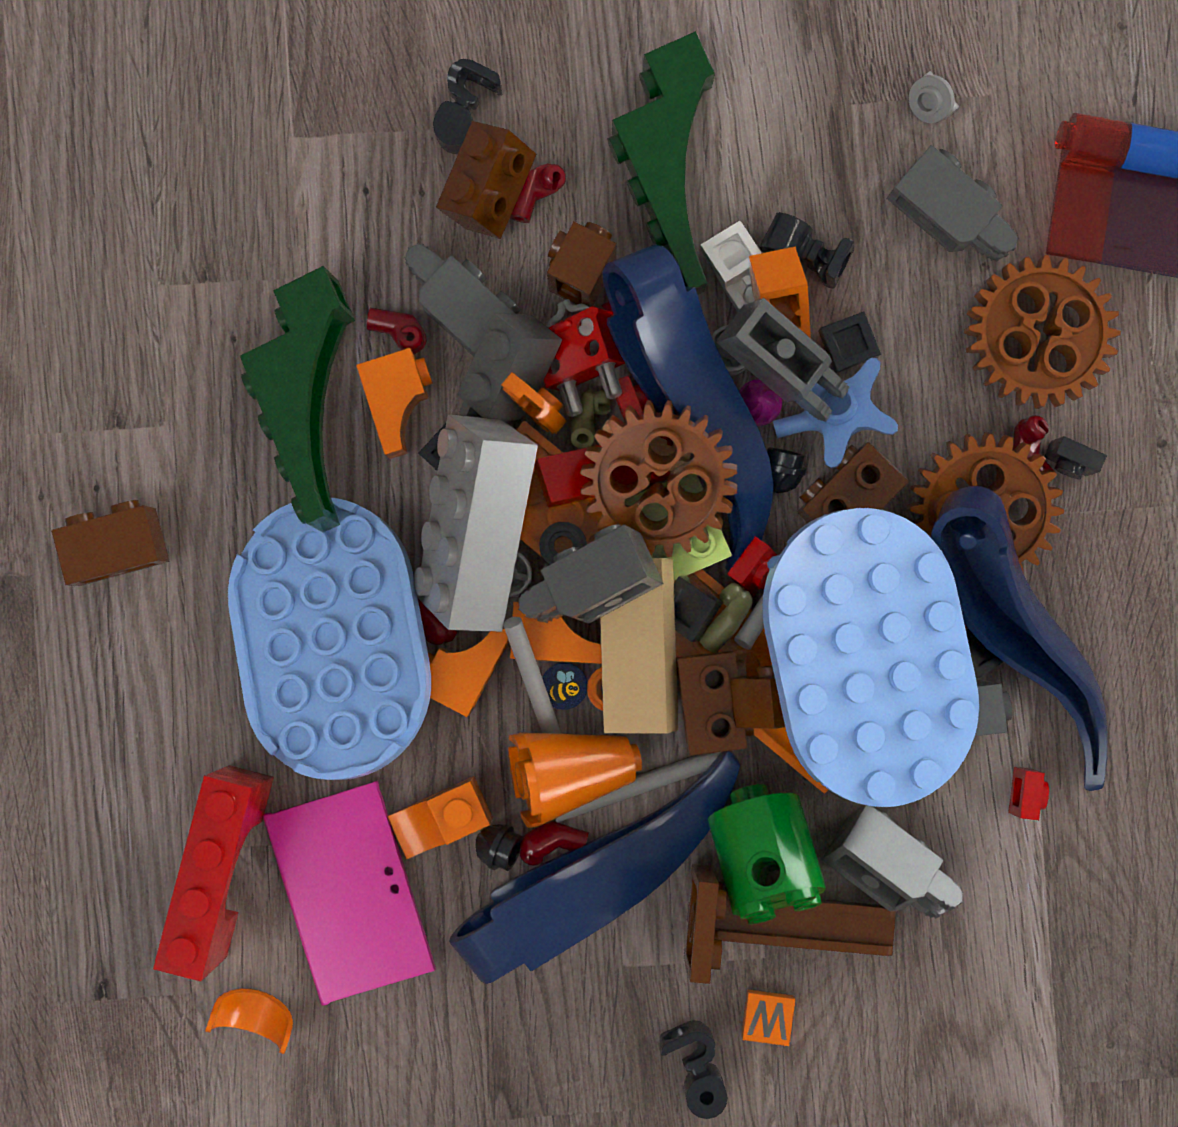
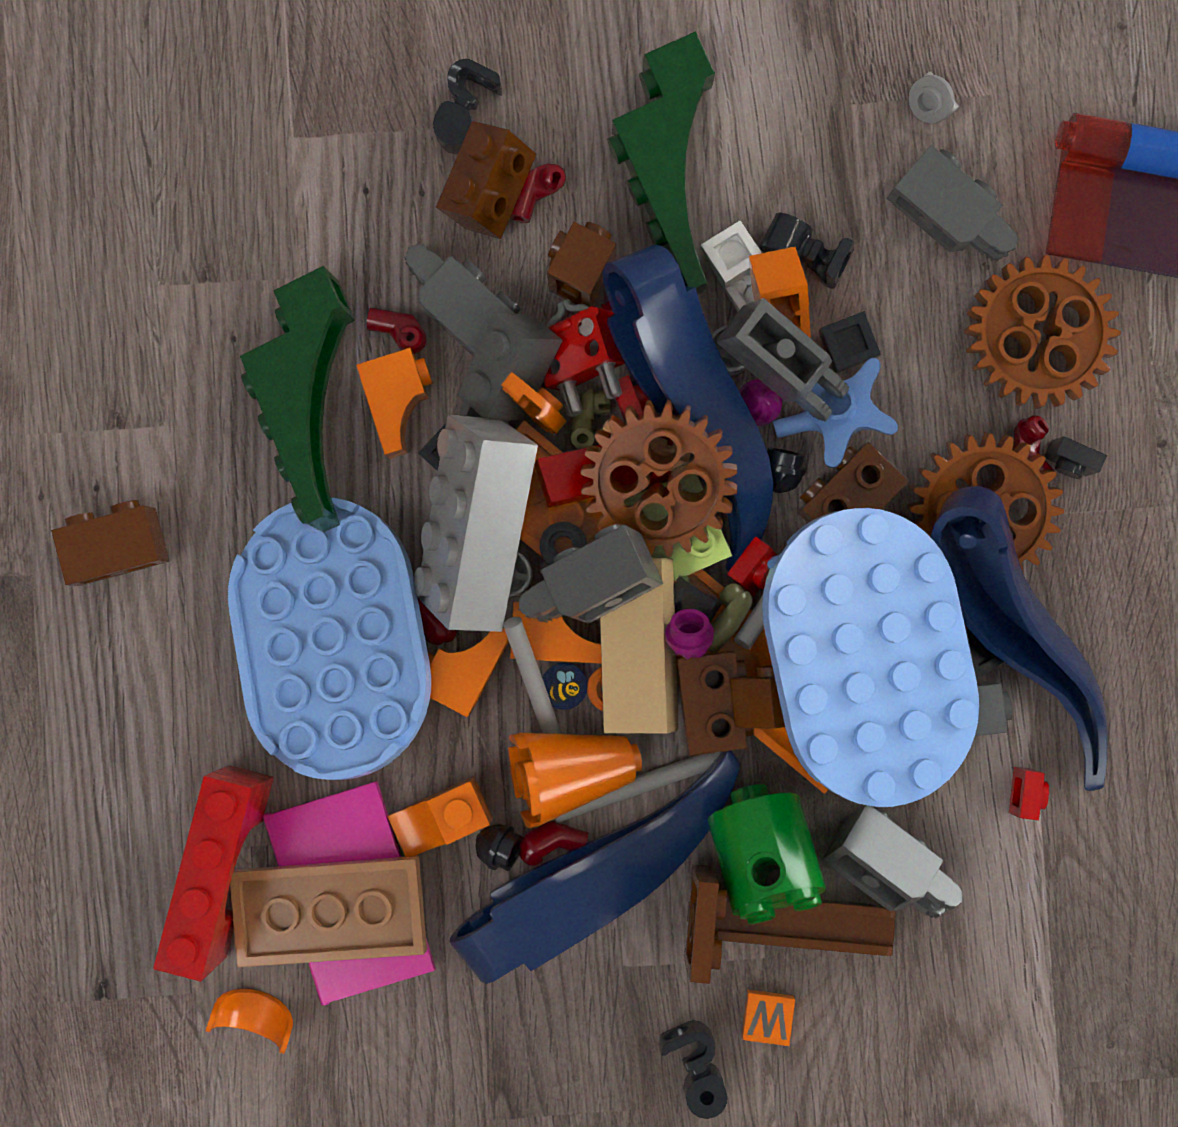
none -> medium nougat plate [230,856,427,968]
none -> magenta plate [665,609,714,660]

